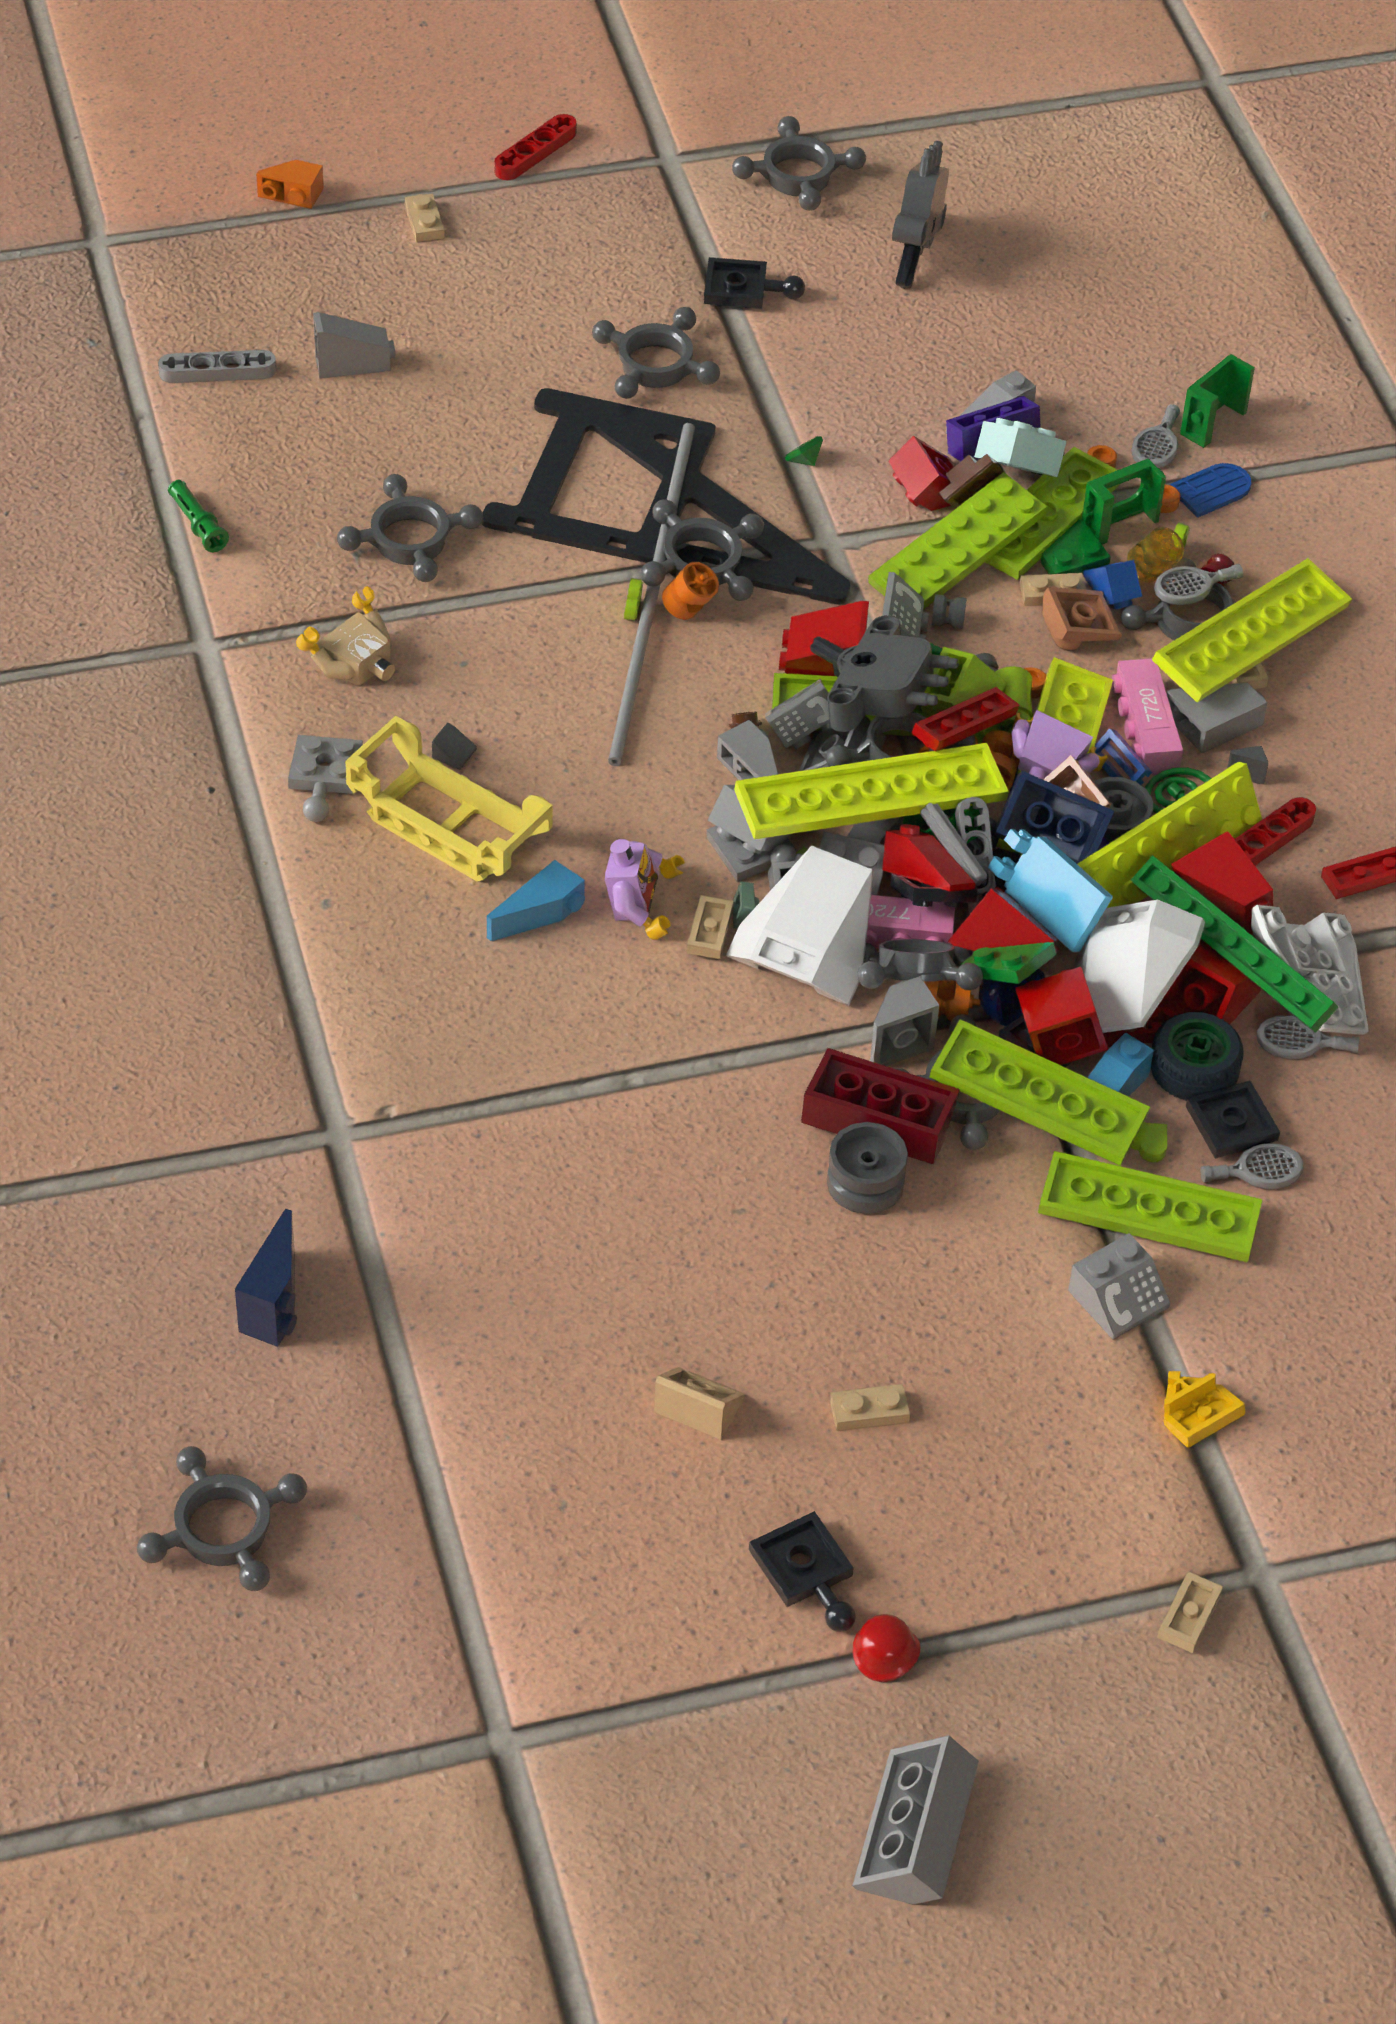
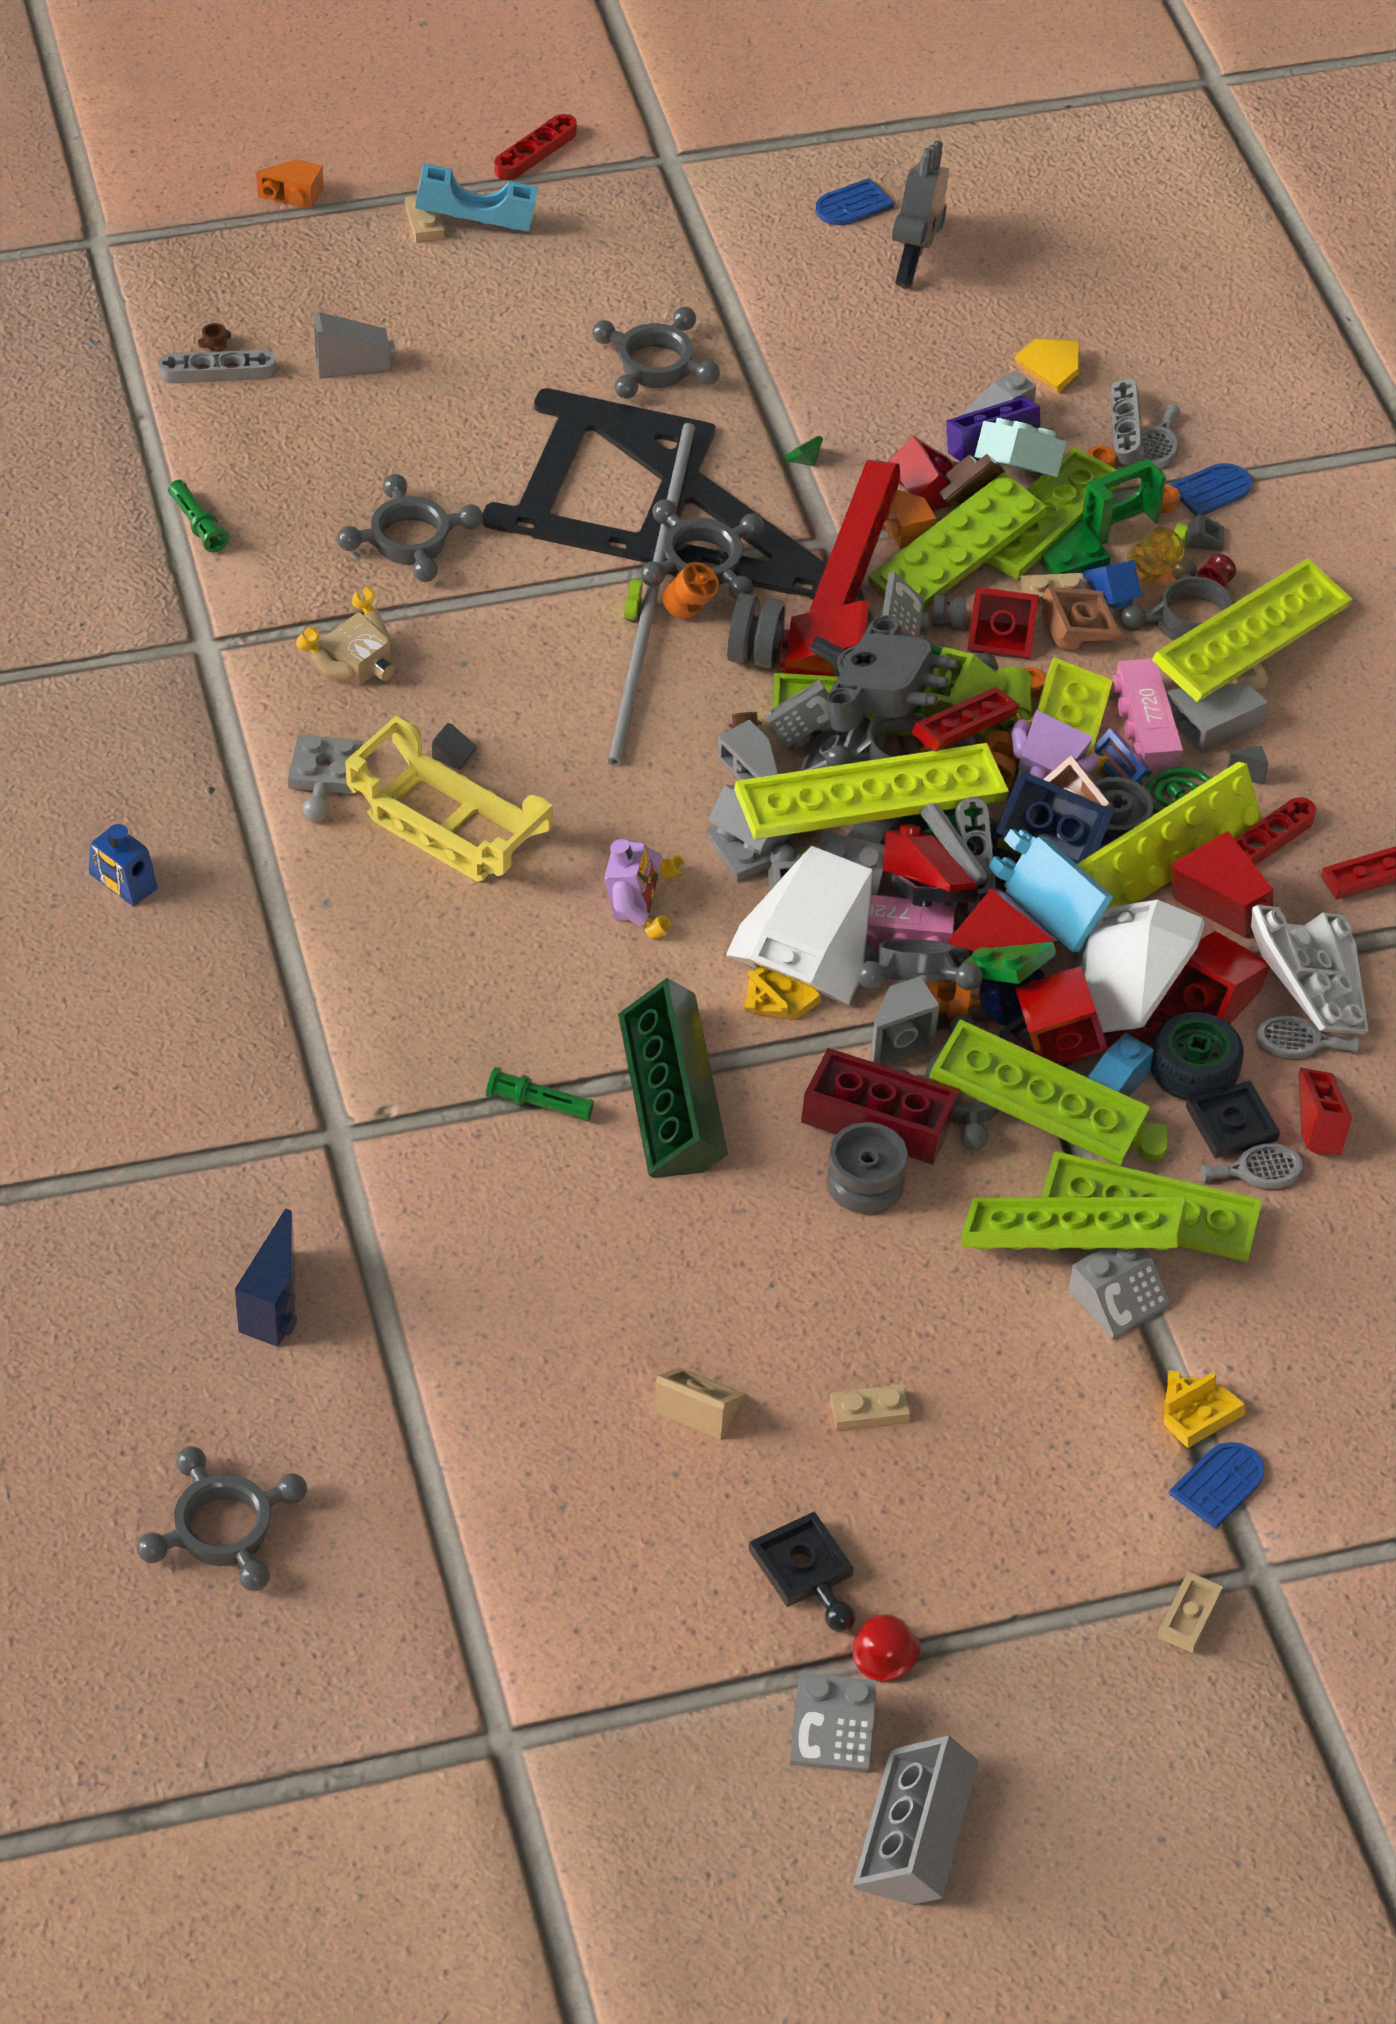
dark azure slope [487,860,585,941] -> none
tan plate [687,895,734,959] -> none
black plate [704,257,805,309] -> none
dark grey piece [732,116,866,211] -> none
sand green plate [732,881,759,929] -> none
green plate [1130,855,1339,1033] -> none
light grey piece [1154,564,1243,605] -> none
green panel [1180,354,1255,448] -> none
none -> blue torso [89,824,158,906]
none -> reddish brown plate [198,323,231,351]
none -> medium azure arch [415,163,537,232]
none -> green pin [486,1066,594,1122]
none -> dark green slope [618,978,728,1178]
none -> dark grey wheel [727,593,786,669]
none -> yellow slope [744,966,822,1020]
none -> light grey slope [790,1672,877,1773]
none -> red beam [810,460,901,612]
none -> blue window [816,178,894,225]
none -> orange slope [885,489,936,549]
none -> lime plate [961,1197,1187,1250]
none -> red slope [967,587,1039,658]
none -> yellow slope [1015,339,1081,393]
none -> light grey beam [1110,379,1144,465]
none -> blue window [1169,1442,1264,1529]
none -> dark grey slope [1186,513,1224,551]
none -> red slope [1298,1067,1352,1156]

